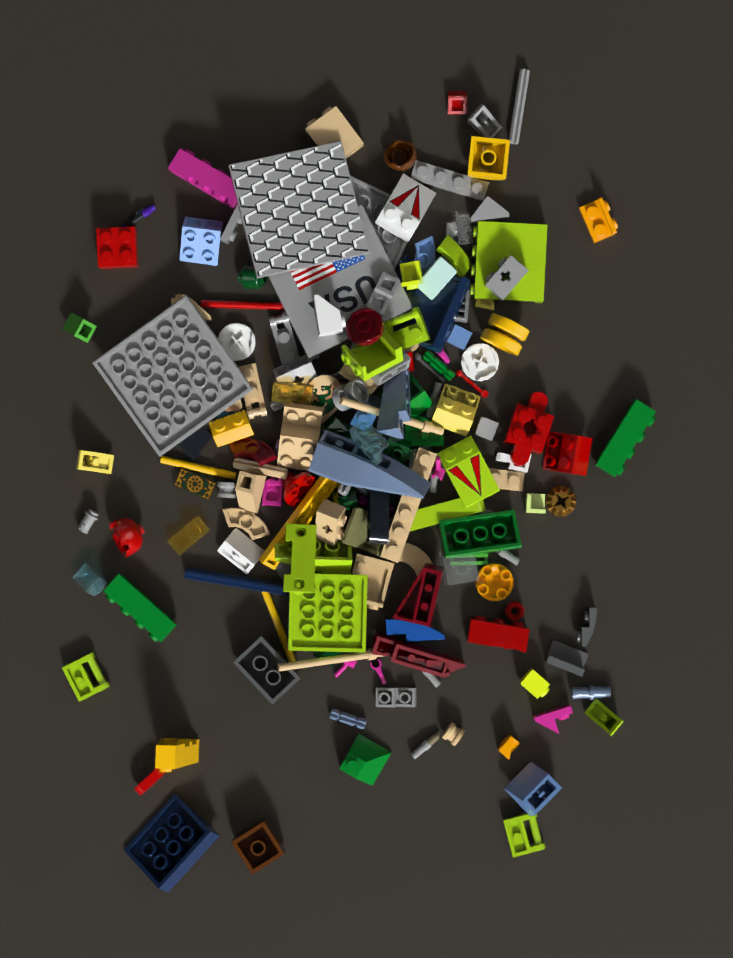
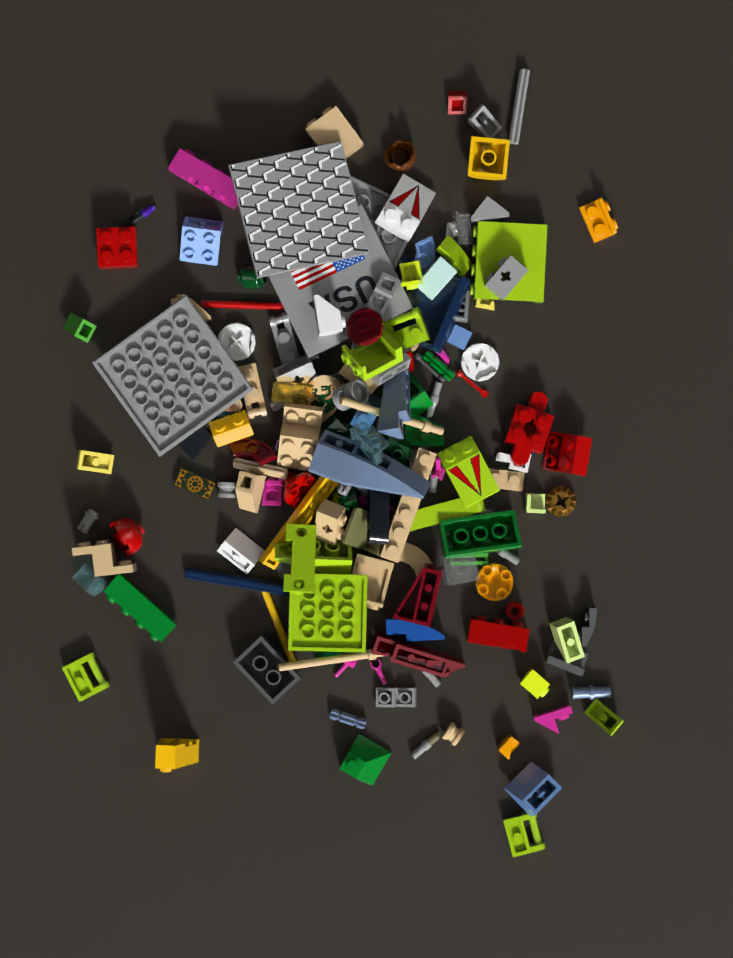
dark blue slope [124,794,220,893] -> none
red beam [134,768,166,796] -> none
yellow bar [160,455,237,480] -> none
clear yellow slope [167,516,210,556] -> none
light grey plate [220,204,242,244] -> none
tan tile [223,508,271,540] -> none
reddish brown brick [231,818,285,874] -> none
light grey plate [411,160,489,201] -> none
light yellow slope [431,383,481,437] -> none
light grey slope [474,416,499,441] -> none
yellow wheel [480,313,530,356] -> none
green brick [594,399,656,477] -> none
none -> tan bracket [72,539,137,577]
none -> yellowish green slope [549,617,585,663]

